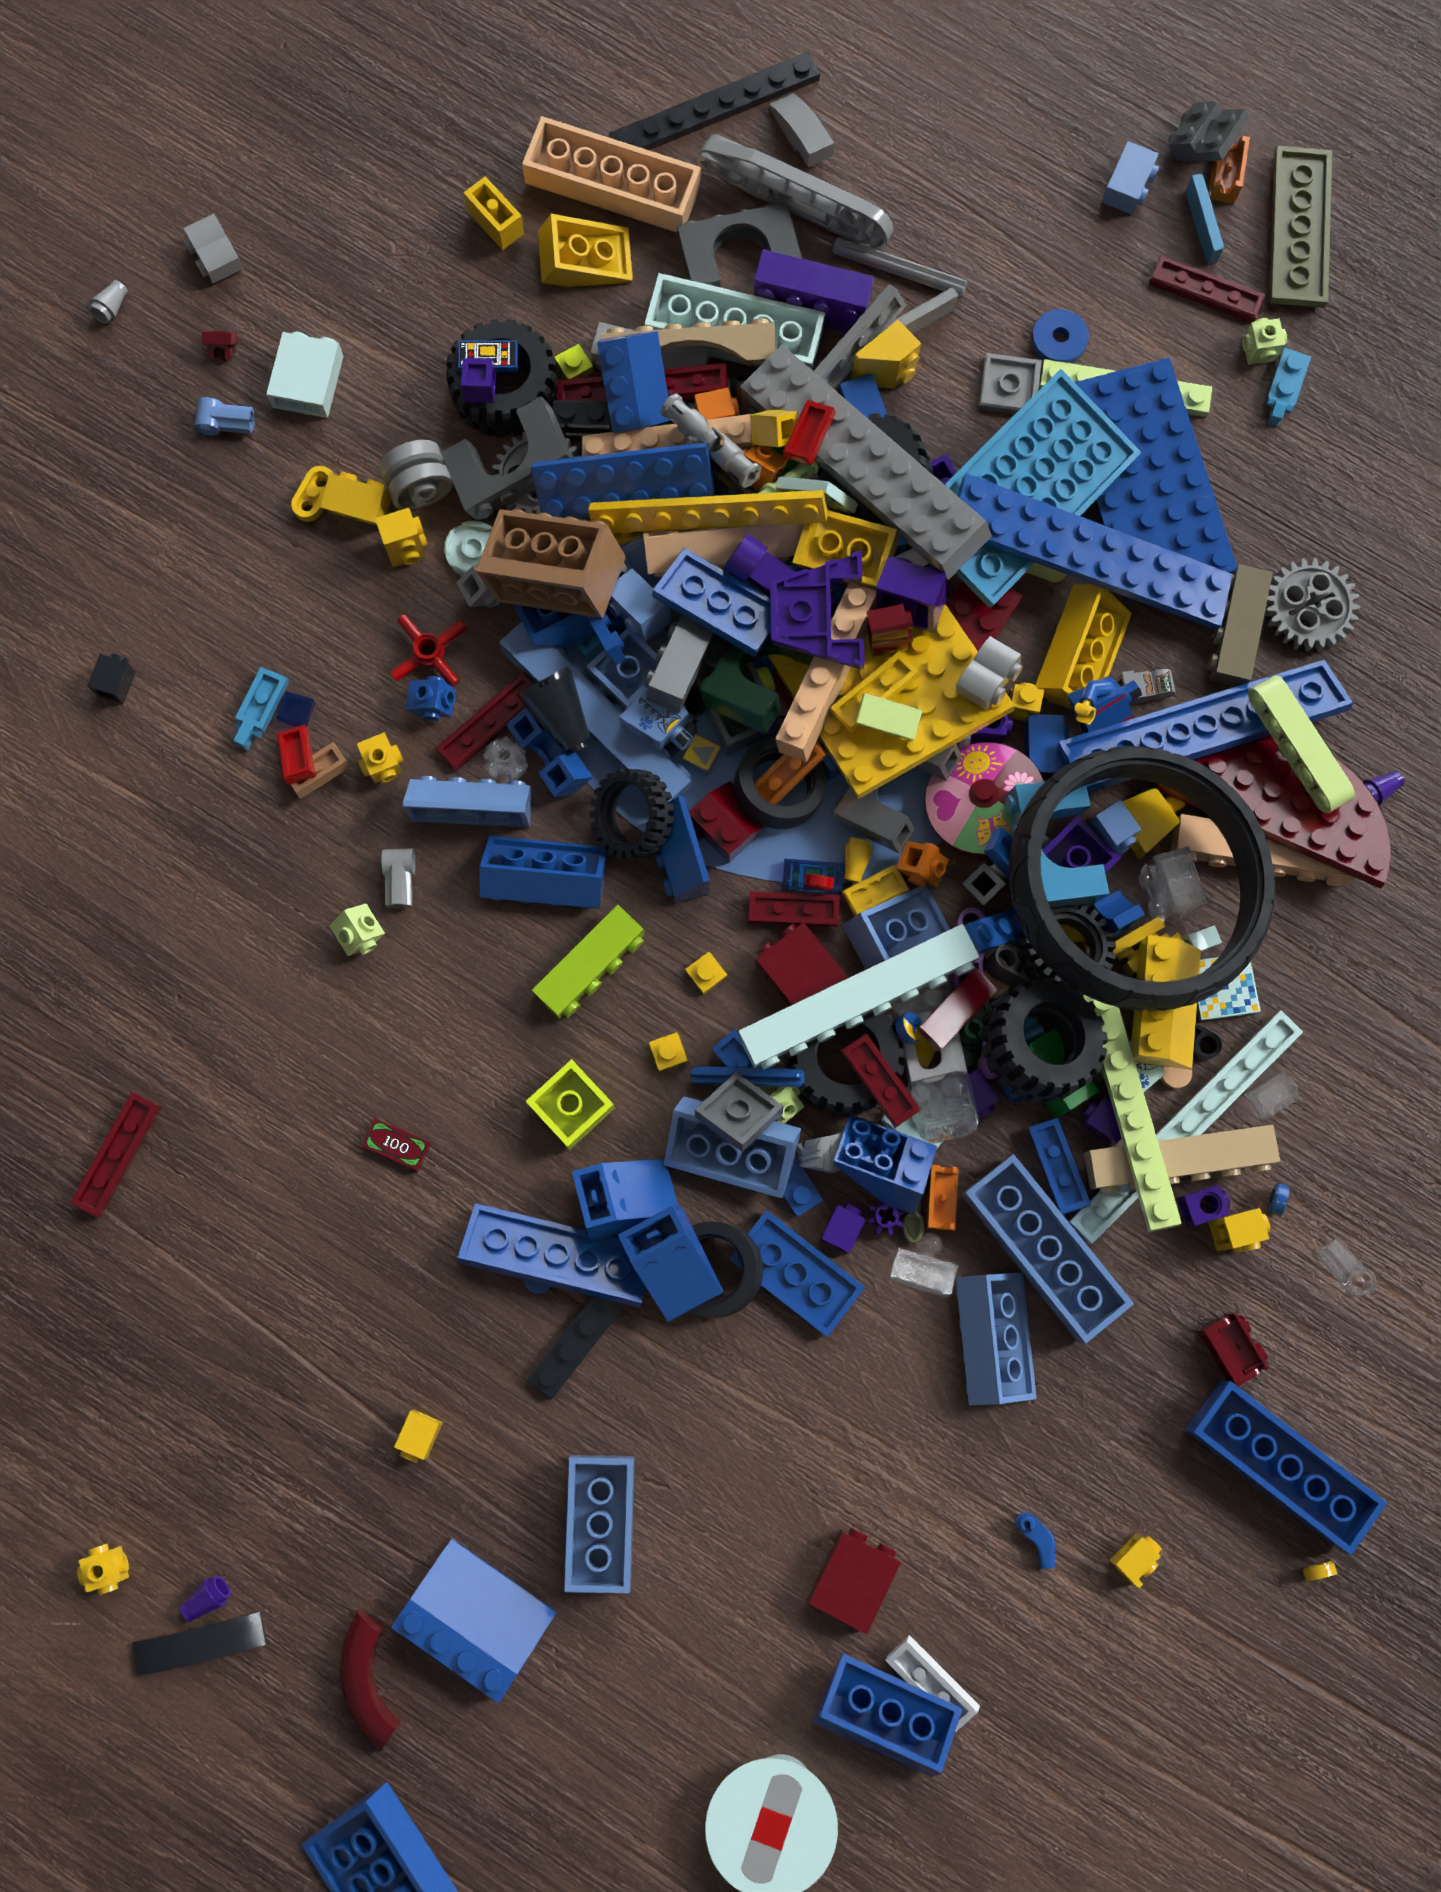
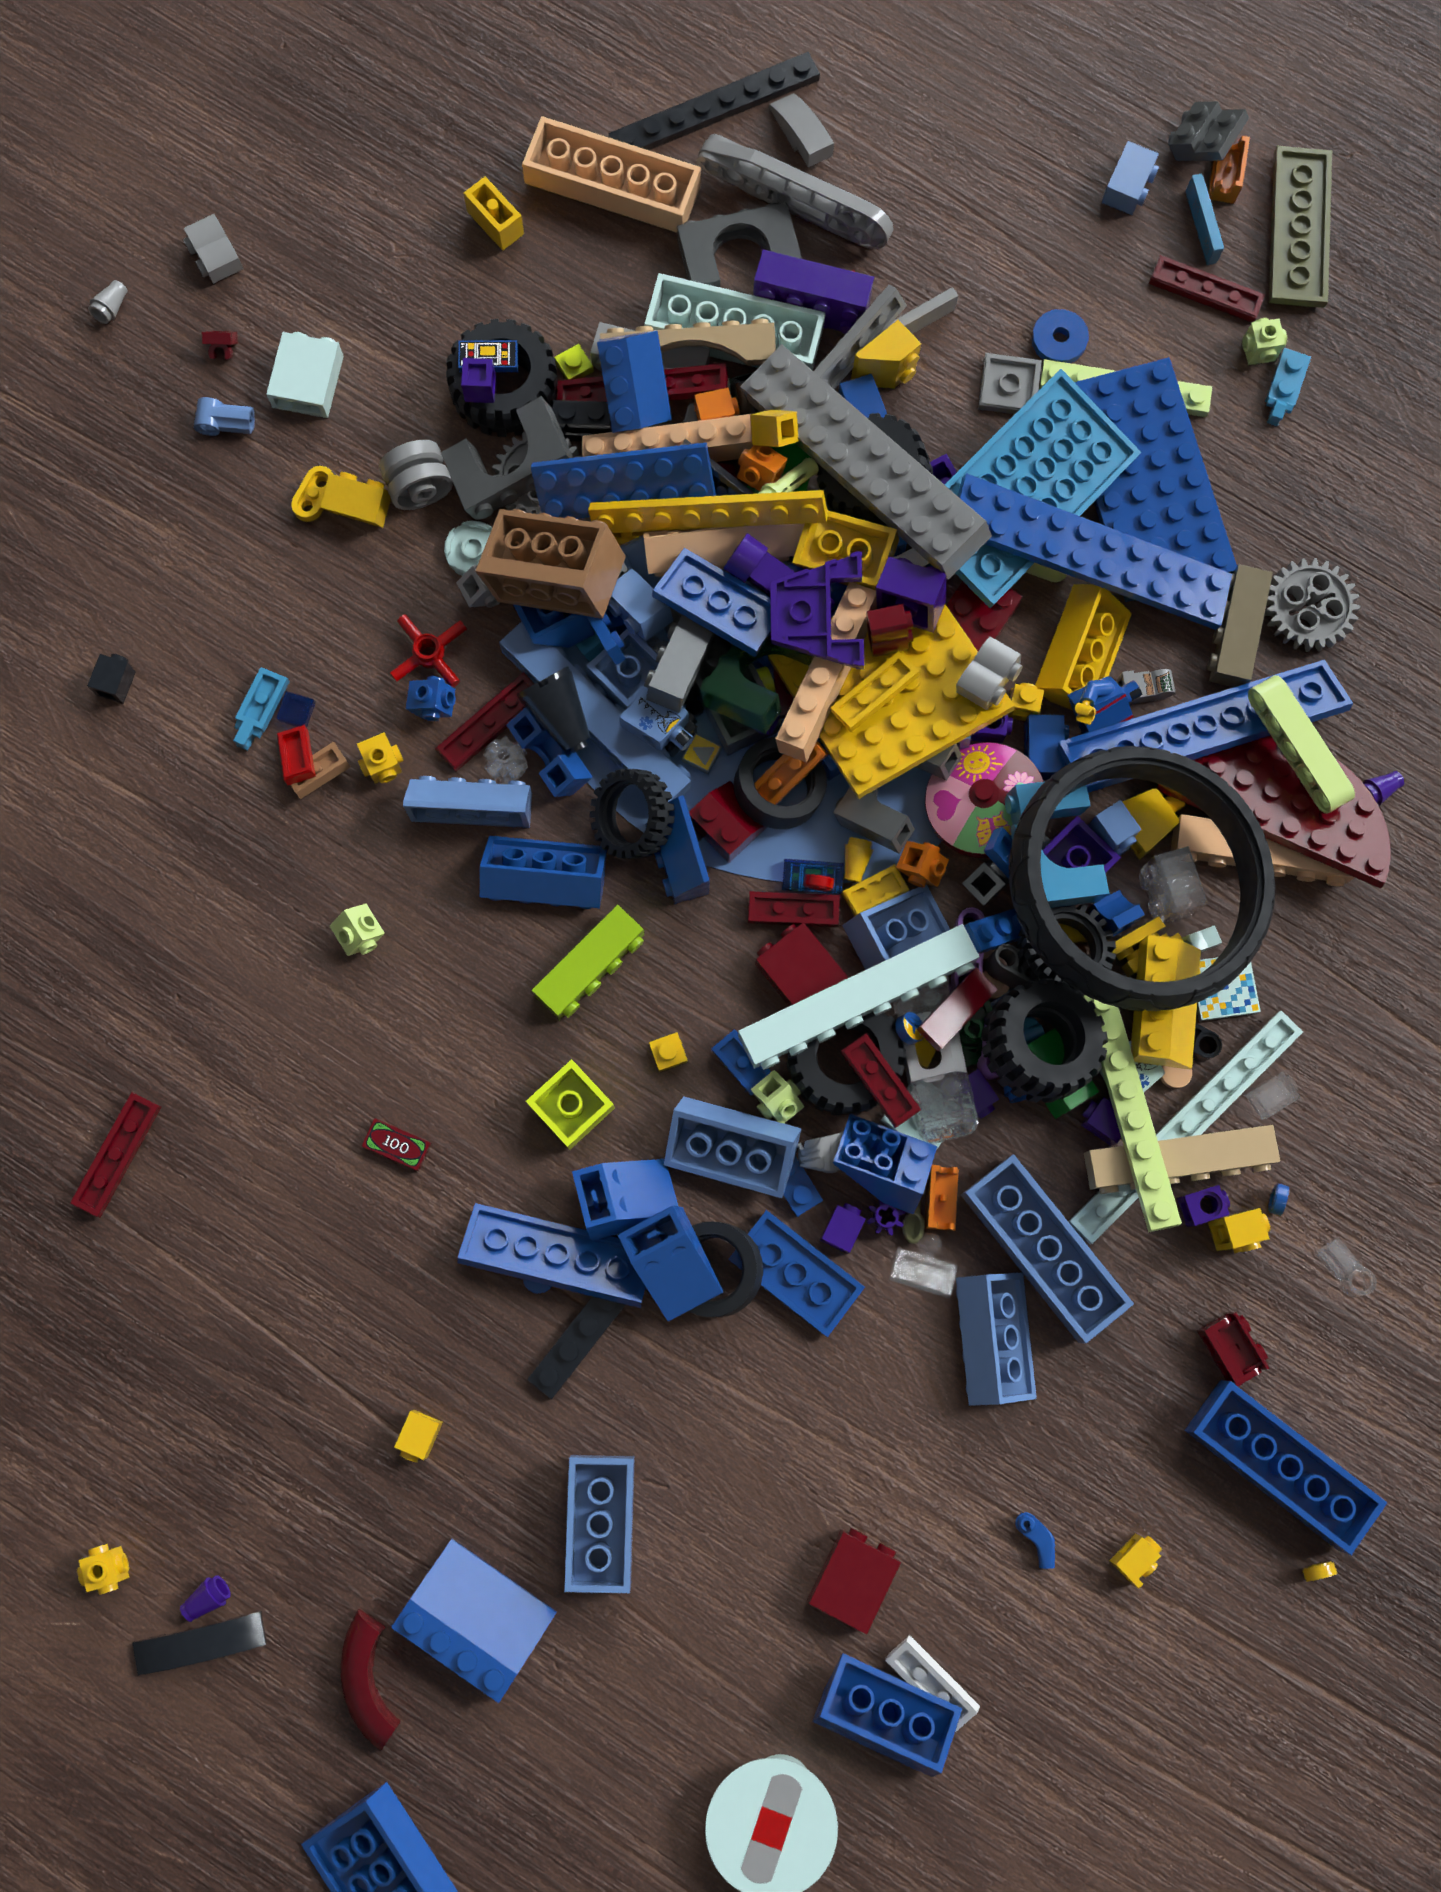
yellow brick [375,508,428,567] -> none
light grey piece [381,848,415,909] -> none
yellow slope [538,214,633,287] -> none
light grey piece [660,394,762,488] -> none
yellow plate [685,952,727,995] -> none
blue axle [690,1066,805,1088] -> none
dark grey plate [695,1072,783,1152] -> none
light aqua tile [776,477,858,513] -> none
red tile [783,400,836,466] -> none
light grey axle [833,237,967,297] -> none
yellowish green tile [855,693,923,741] -> none
blue plate [1028,1118,1091,1215] -> none

